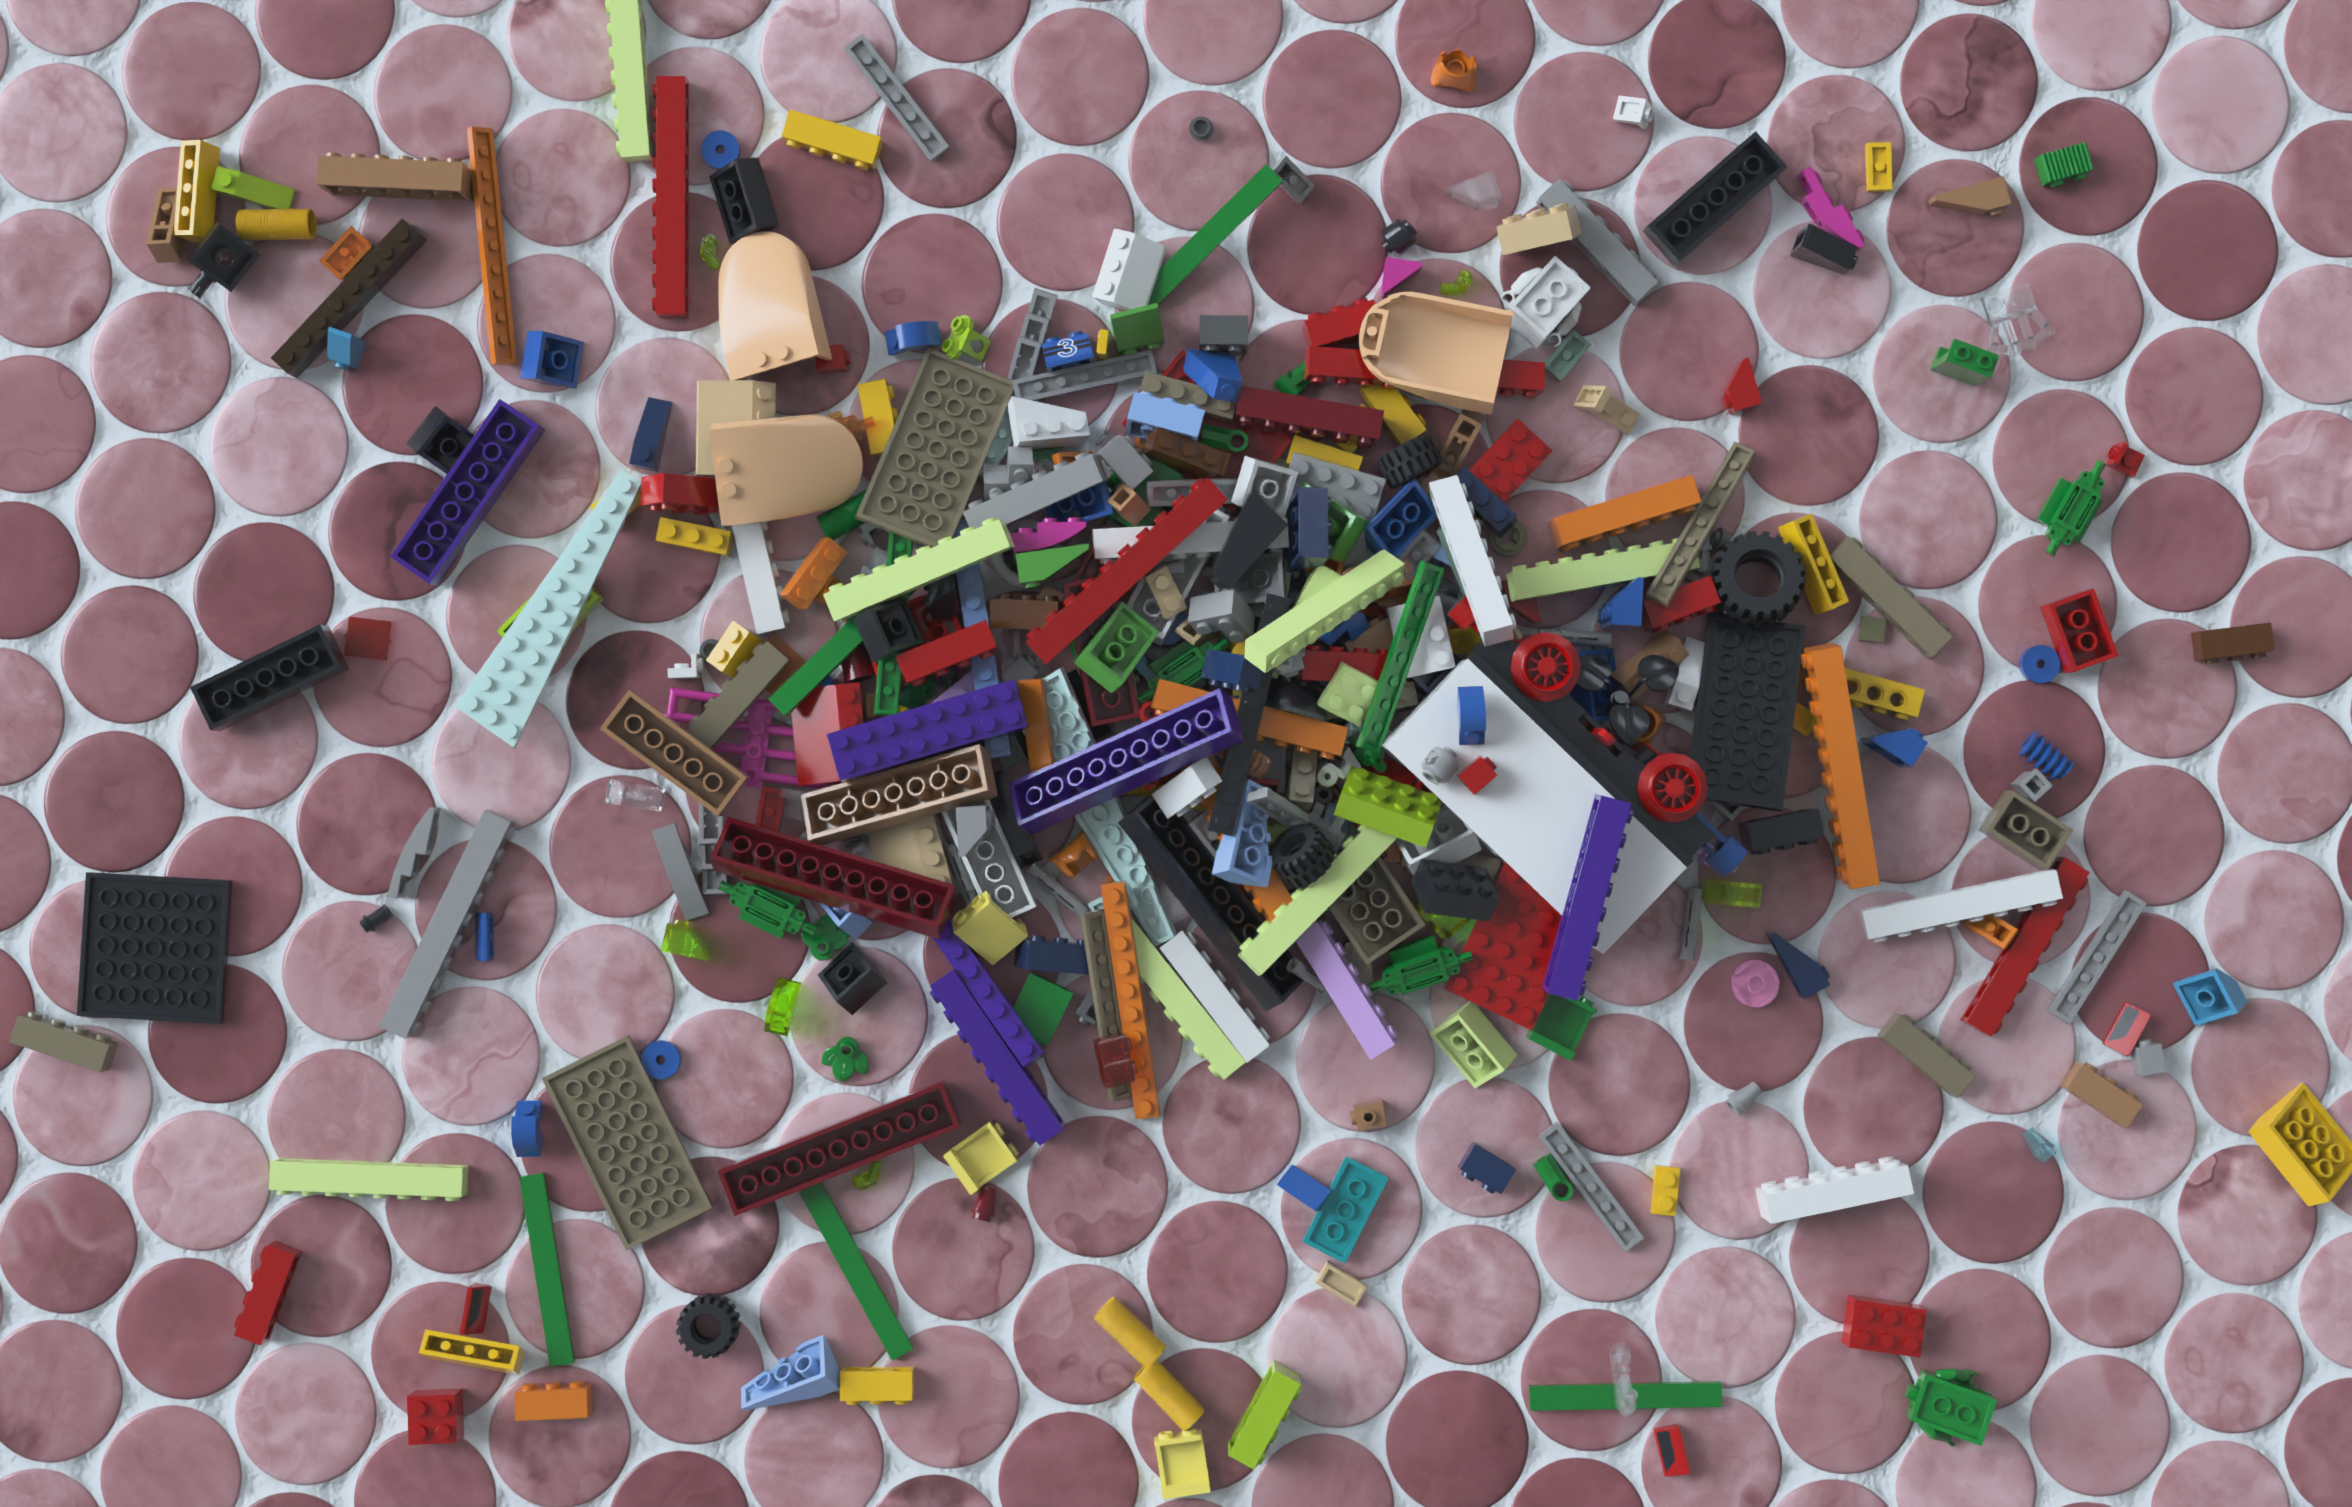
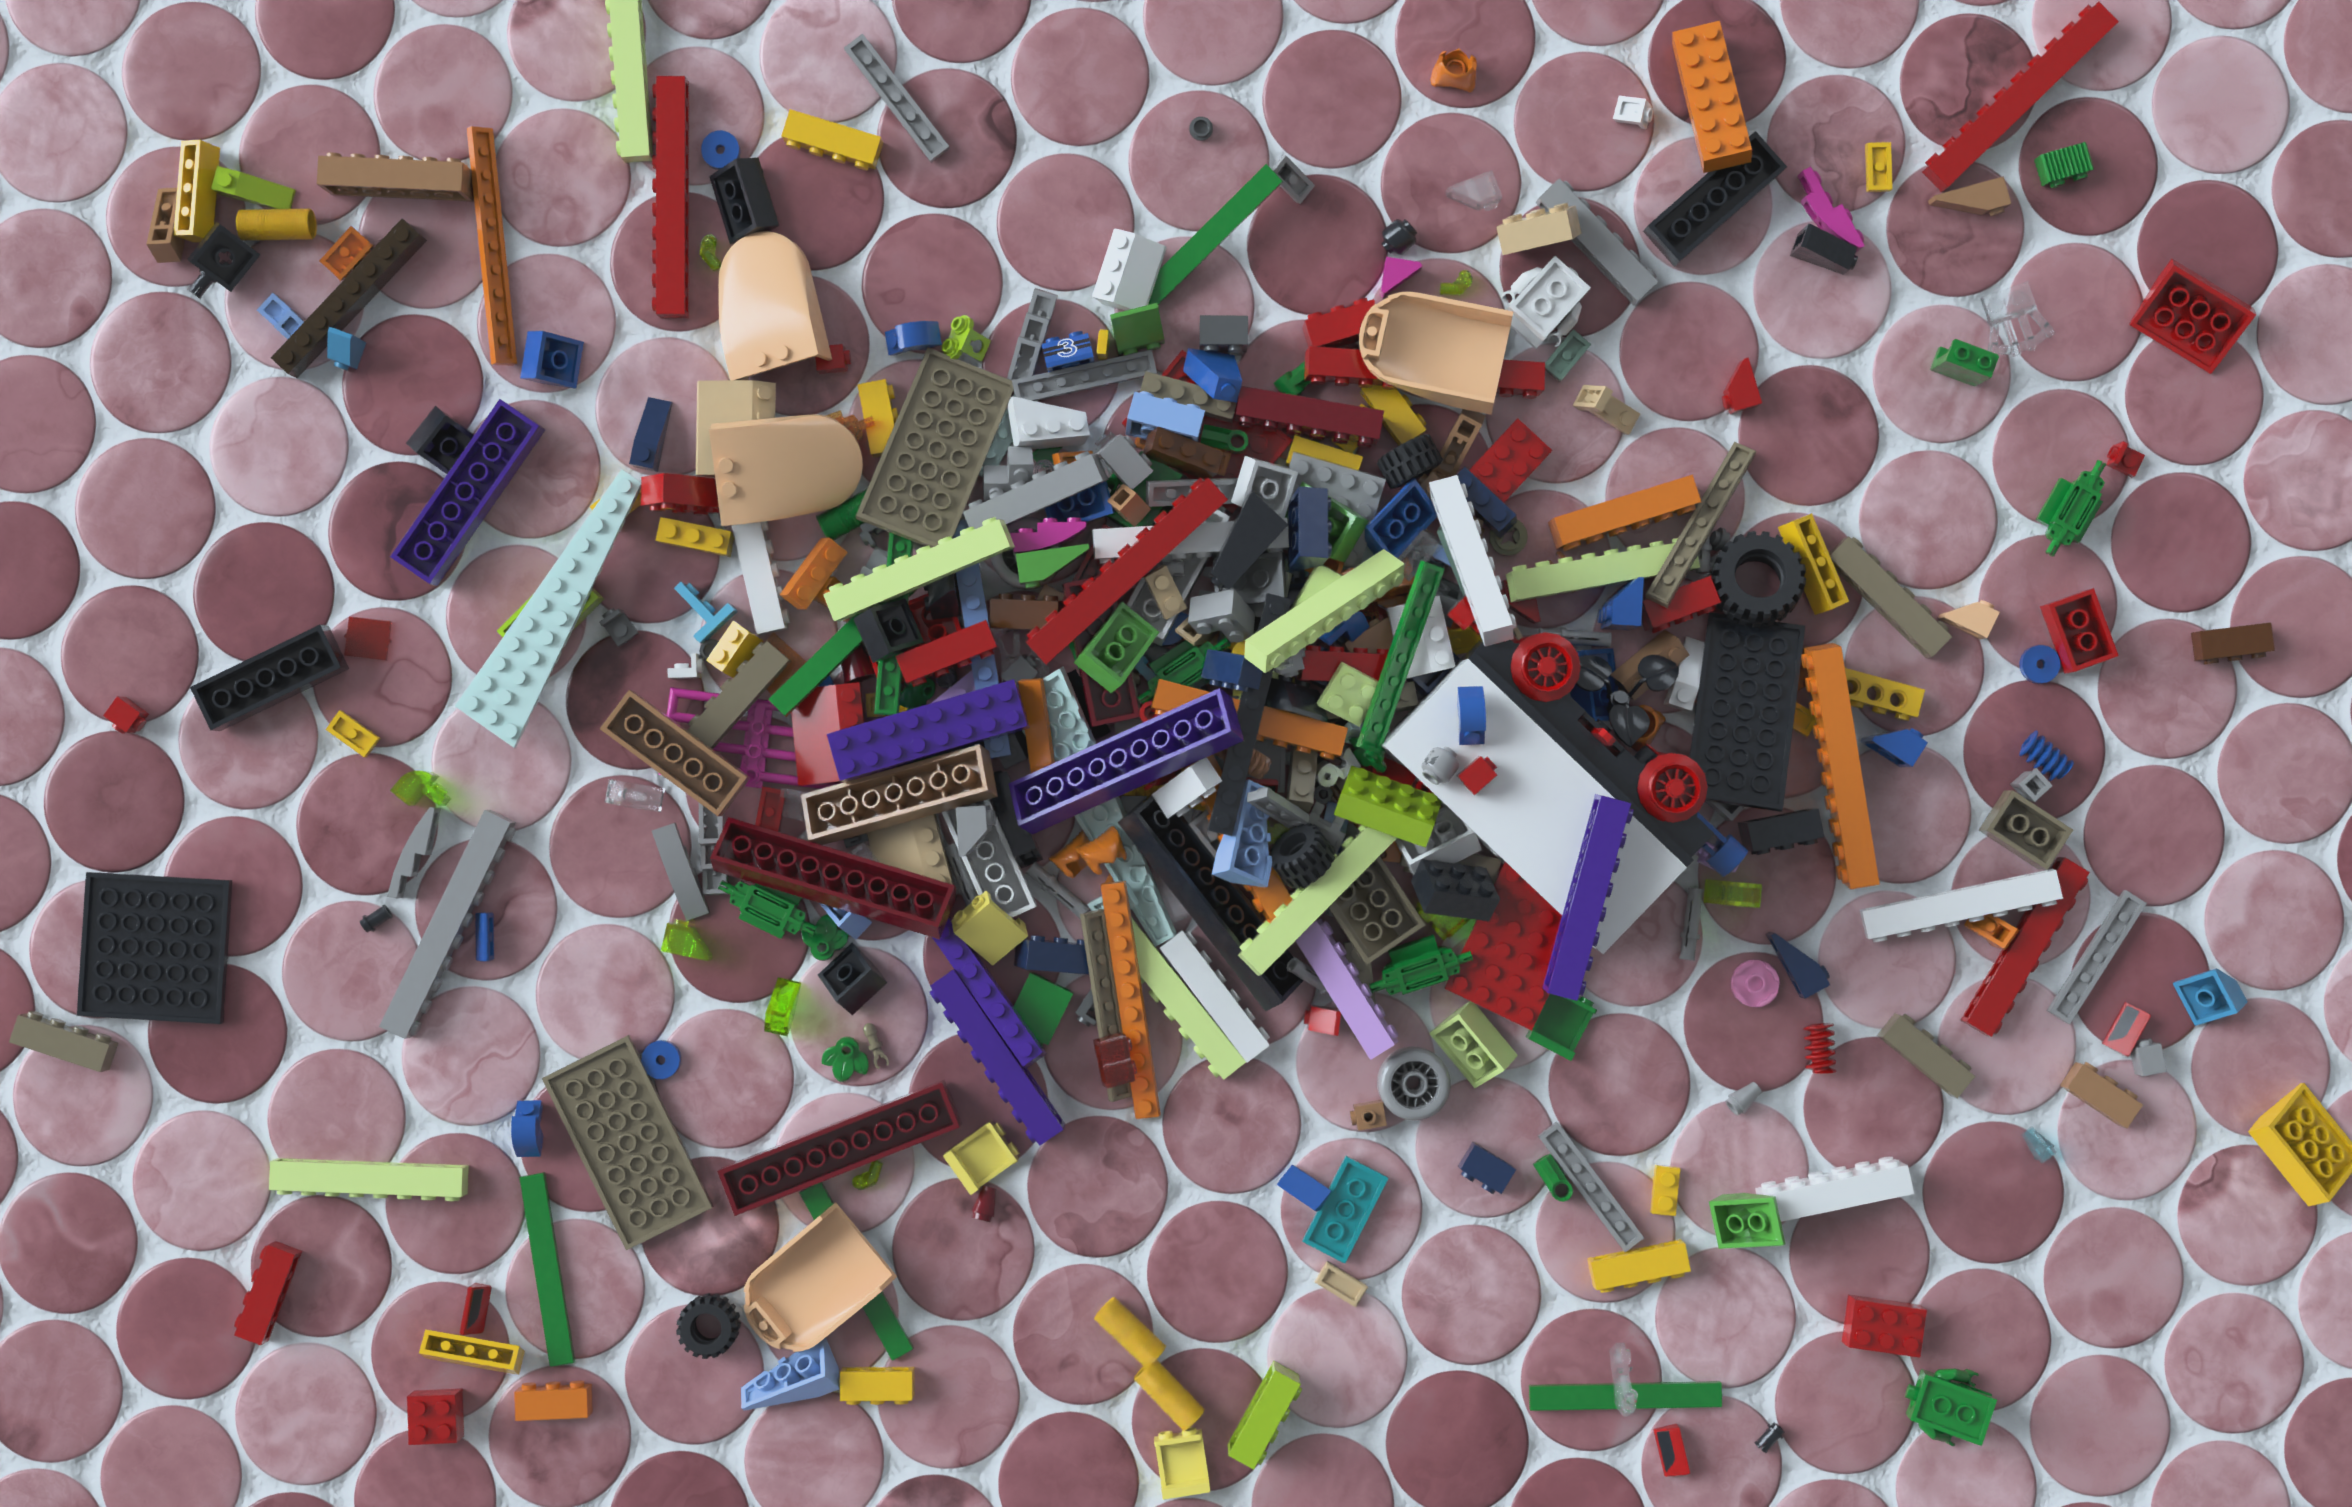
olive tile [1858,616,1886,643] -> none
none -> red brick [103,696,149,734]
none -> light blue slope [257,293,305,339]
none -> yellow plate [325,710,381,758]
none -> clear neon green brick [390,771,451,806]
none -> dark grey bracket [599,608,639,647]
none -> medium azure bracket [674,582,738,644]
none -> light nougat windscreen [743,1202,897,1352]
none -> dark tan piece [863,1023,889,1069]
none -> orange hair [1075,826,1127,875]
none -> slope [1303,1005,1341,1036]
none -> light grey wheel [1377,1046,1451,1121]
none -> yellow brick [1587,1239,1691,1293]
none -> orange brick [1672,20,1752,173]
none -> bright green slope [1709,1193,1786,1249]
none -> black pin [1754,1422,1785,1453]
none -> red piece [1803,1023,1837,1074]
none -> red brick [1922,2,2119,192]
none -> light nougat slope [1938,600,2000,639]
none -> red slope [2129,259,2257,374]

